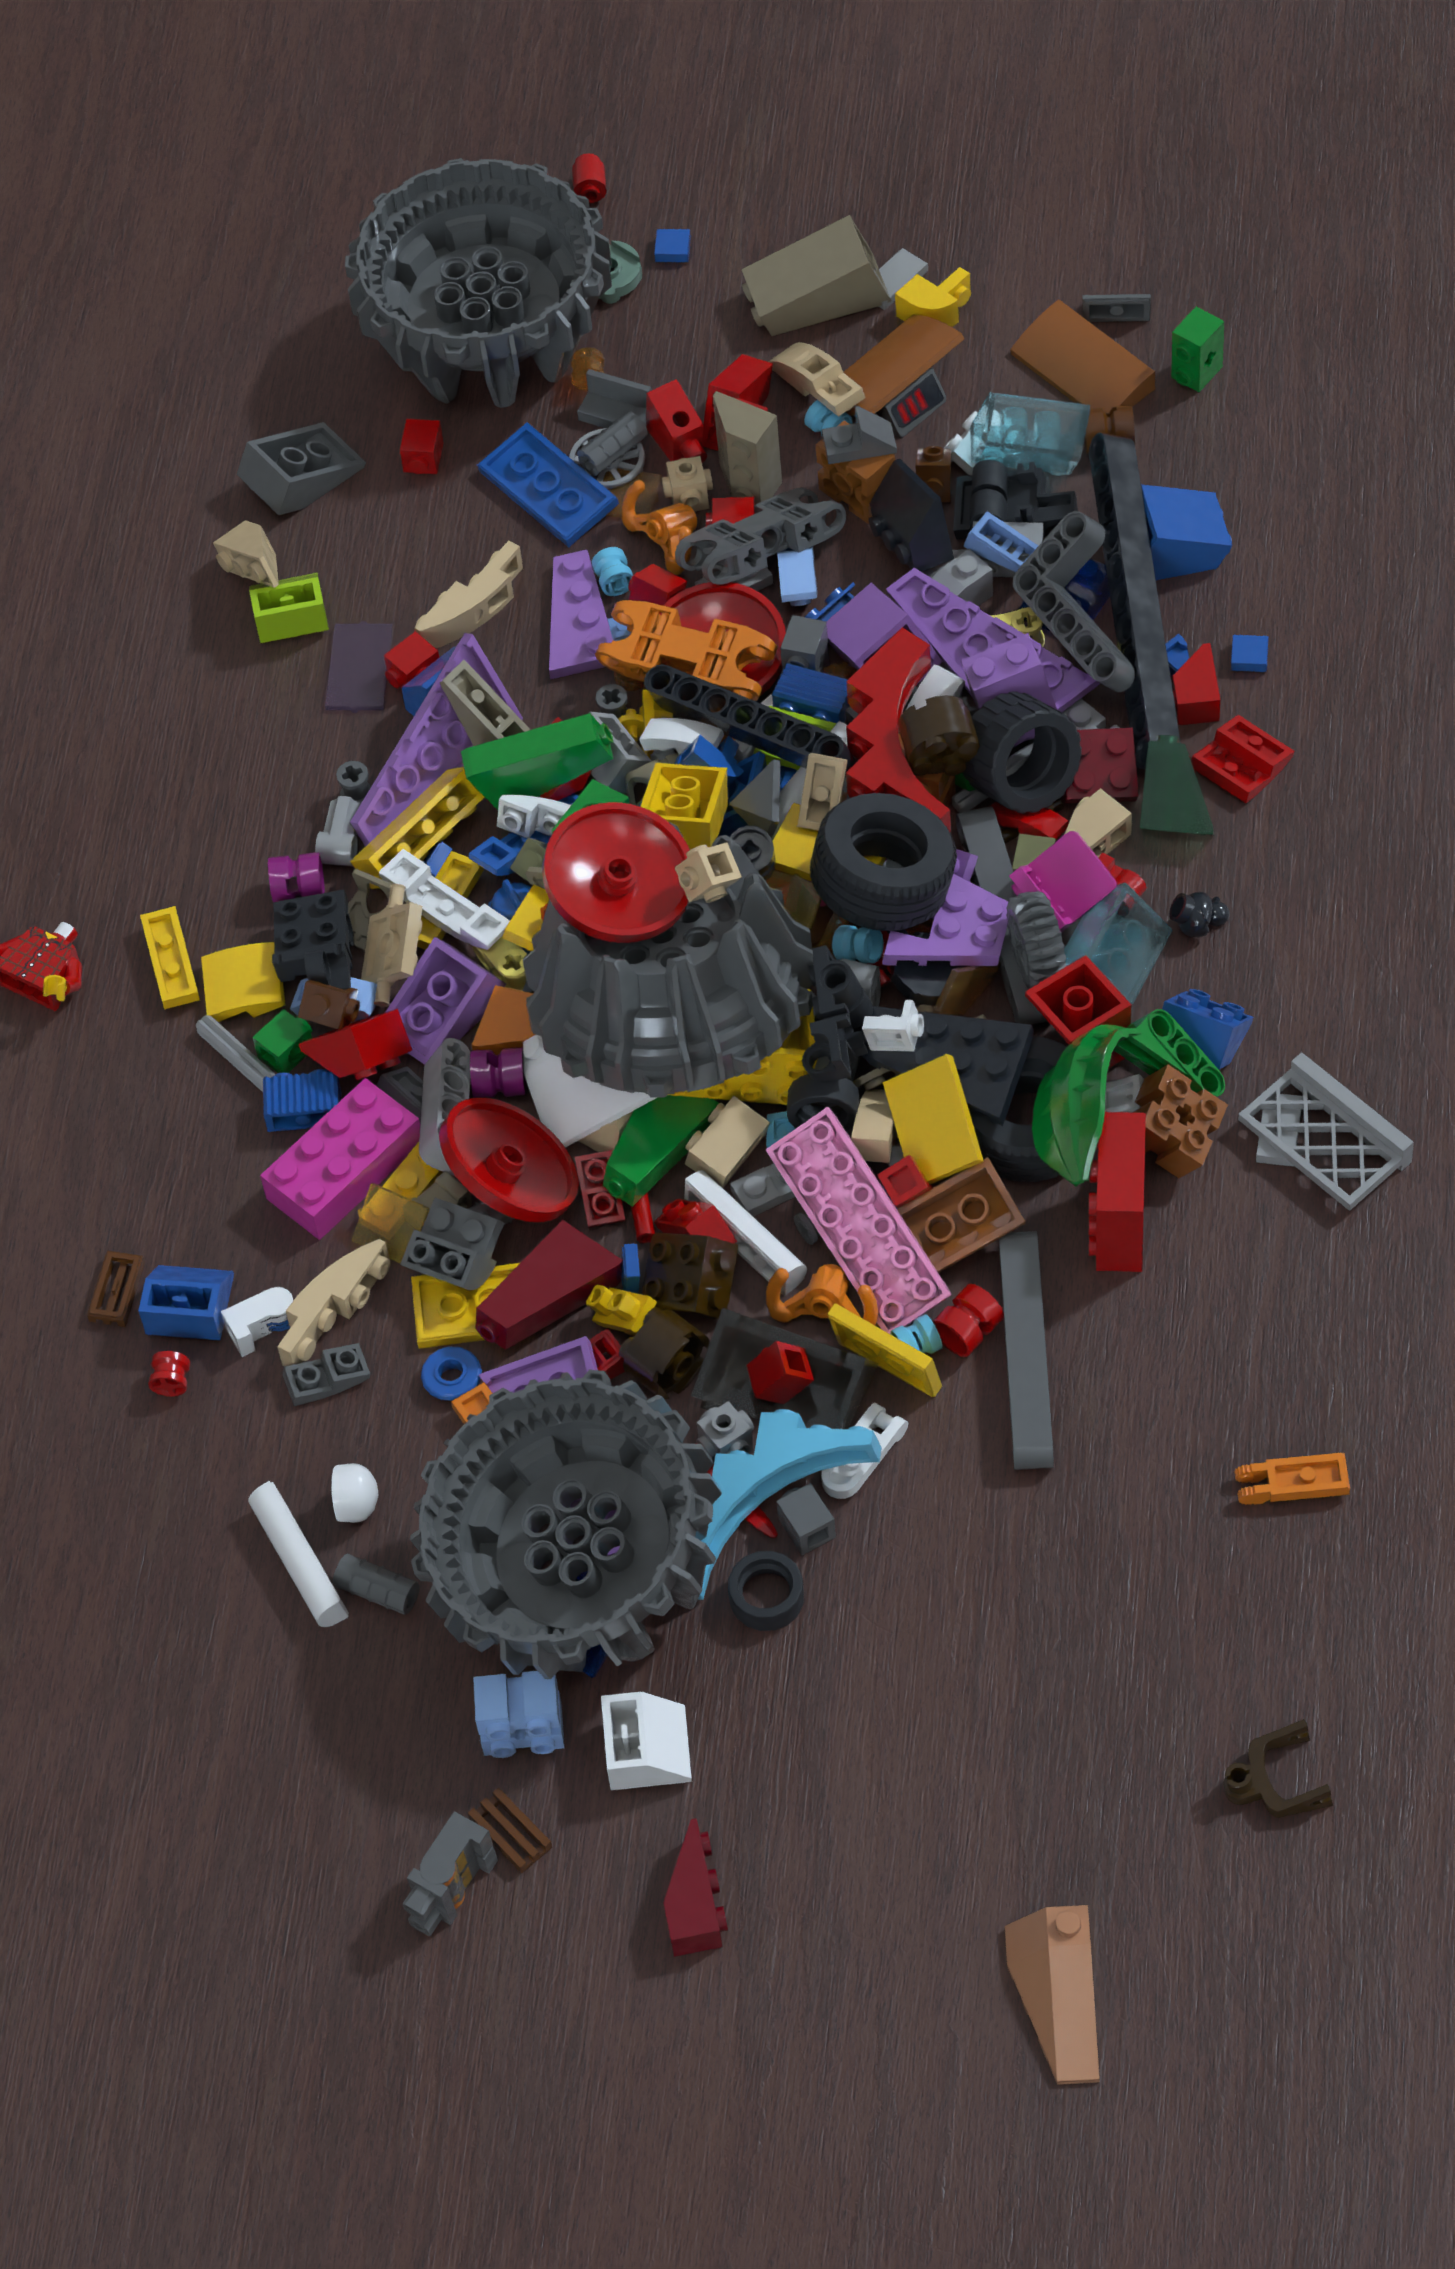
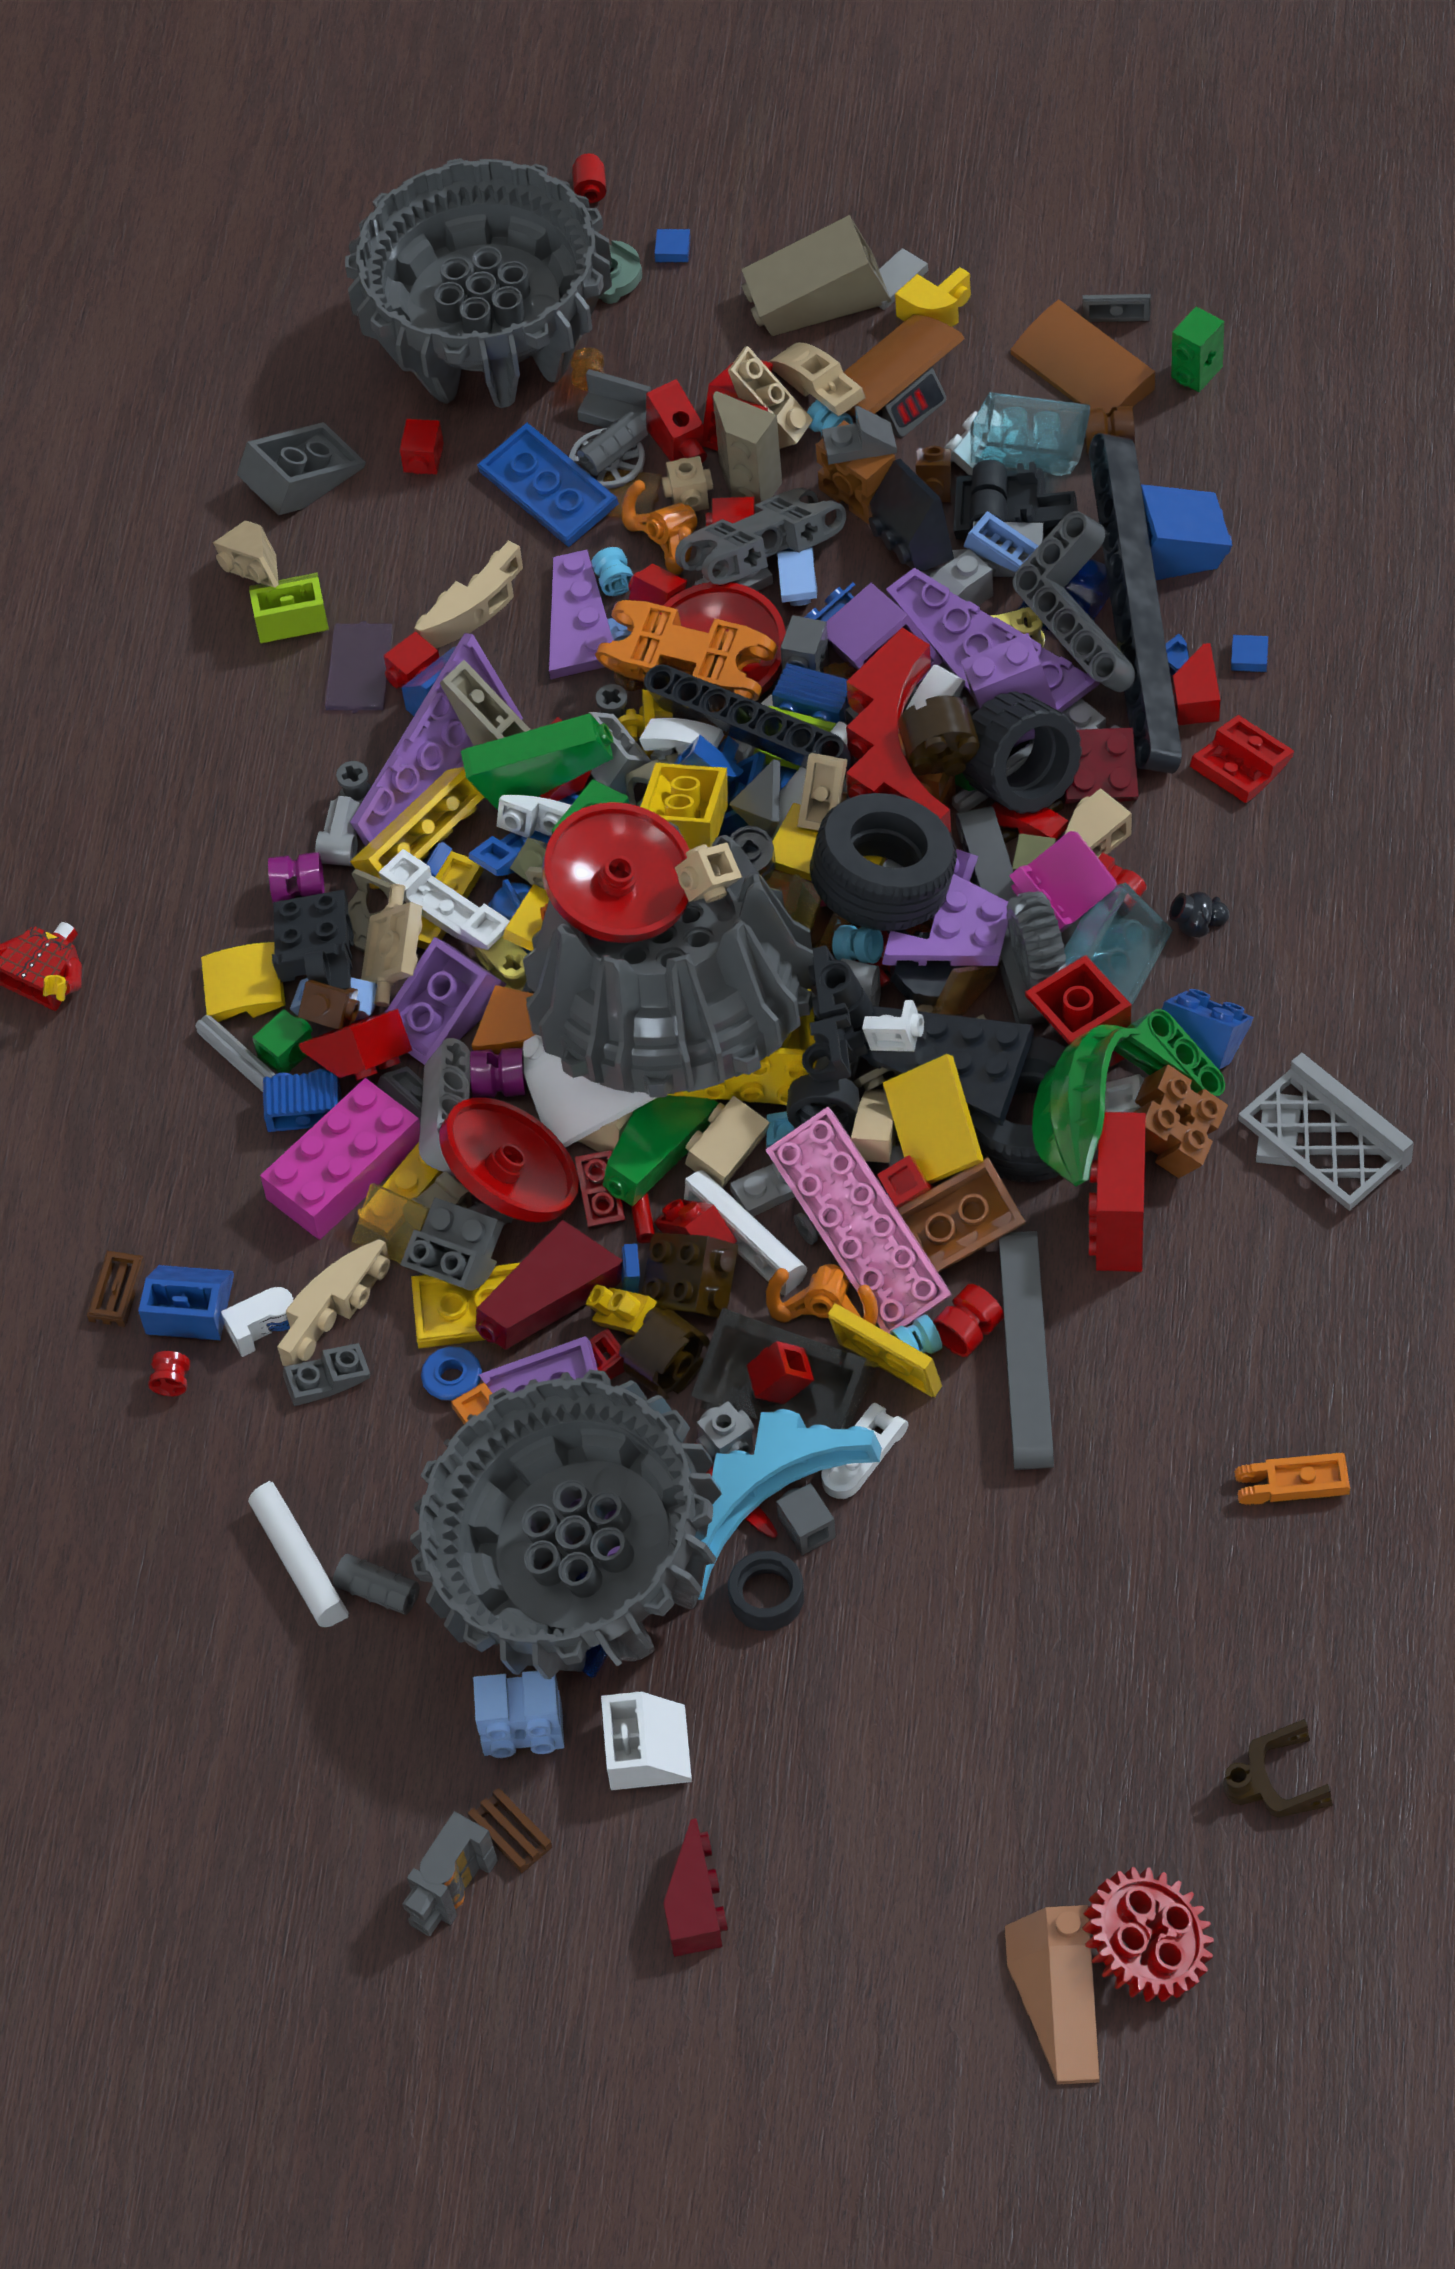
yellow plate [140,906,200,1009] -> none
white hair [332,1463,378,1523] -> none
clear green slope [1140,735,1215,836] -> none
none -> tan slope [728,346,813,449]
none -> red gear [1082,1867,1214,2002]

